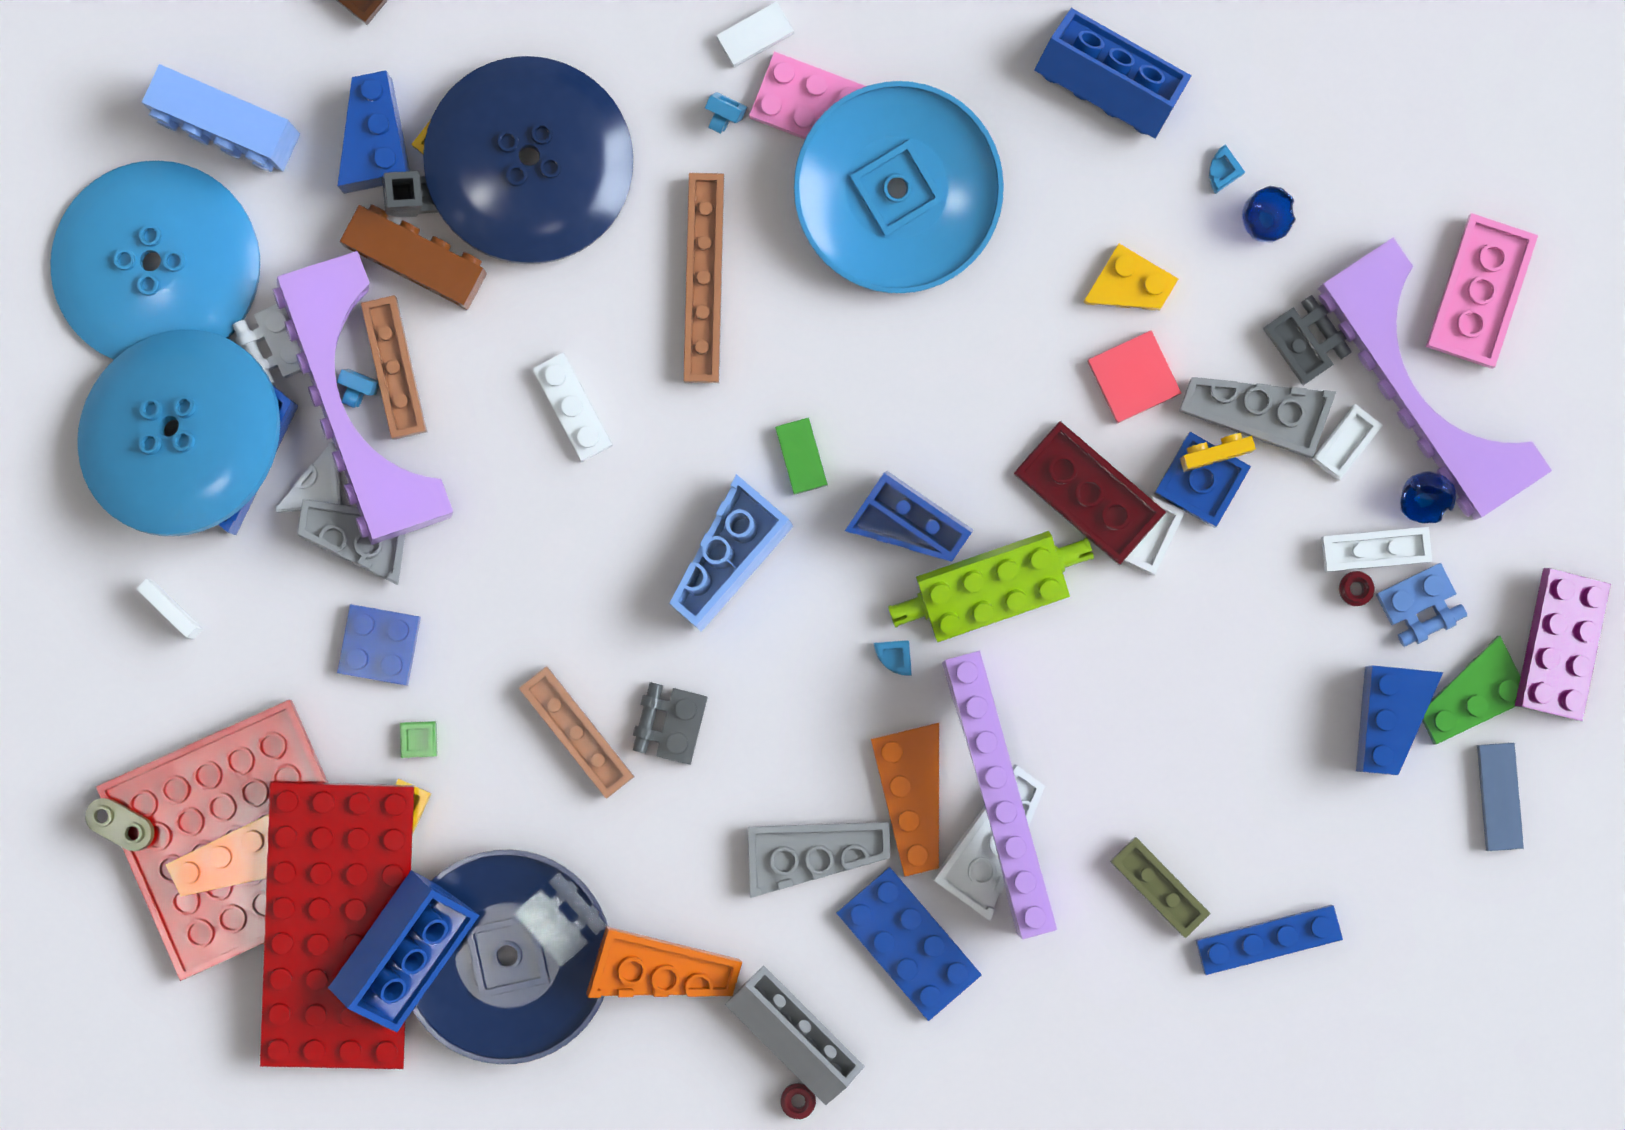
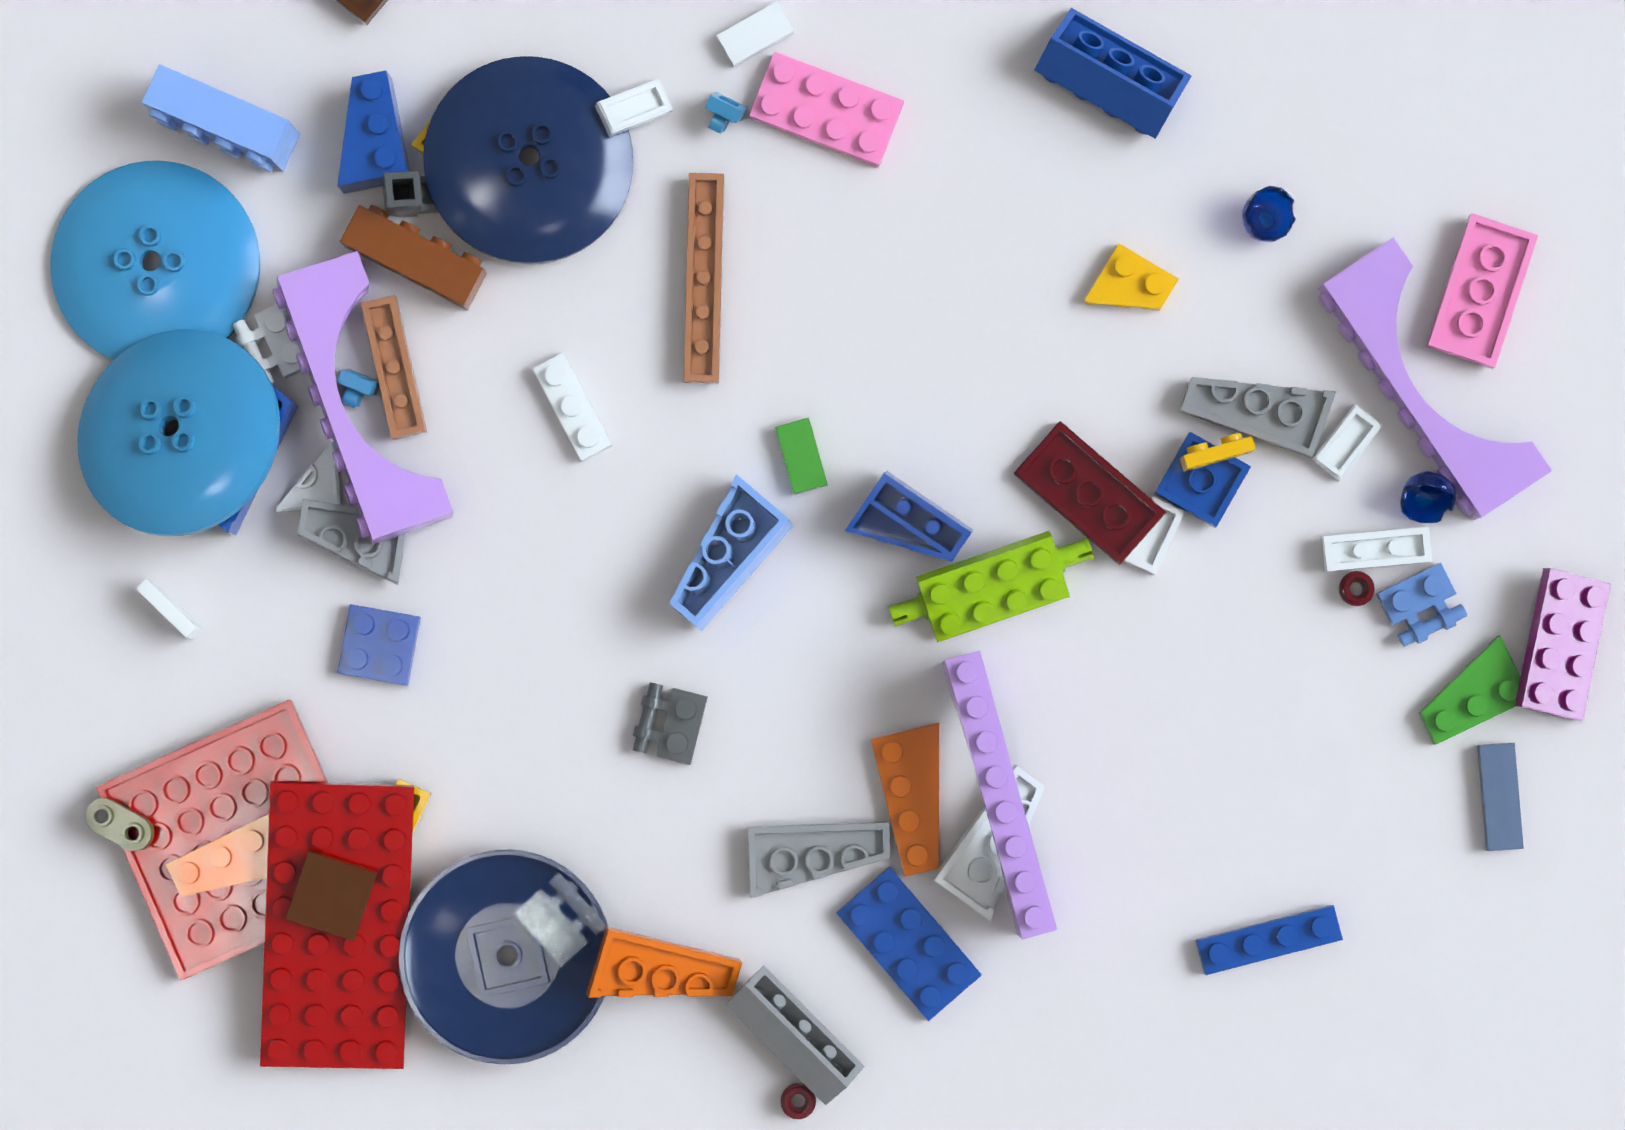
blue slope [328,870,480,1032] -> none
bright green tile [400,721,437,758] -> none
nougat plate [519,666,635,799] -> none
dark azure dish [794,81,1004,293] -> none
dark azure tile [874,640,912,676] -> none
coral tile [1087,330,1181,424] -> none
olive plate [1110,837,1211,938] -> none
dark azure tile [1209,144,1245,194] -> none
dark grey plate [1263,295,1352,386] -> none
blue wedge [1356,665,1443,775] -> none
none -> reddish brown tile [286,850,378,941]
none -> white tile [595,79,673,137]

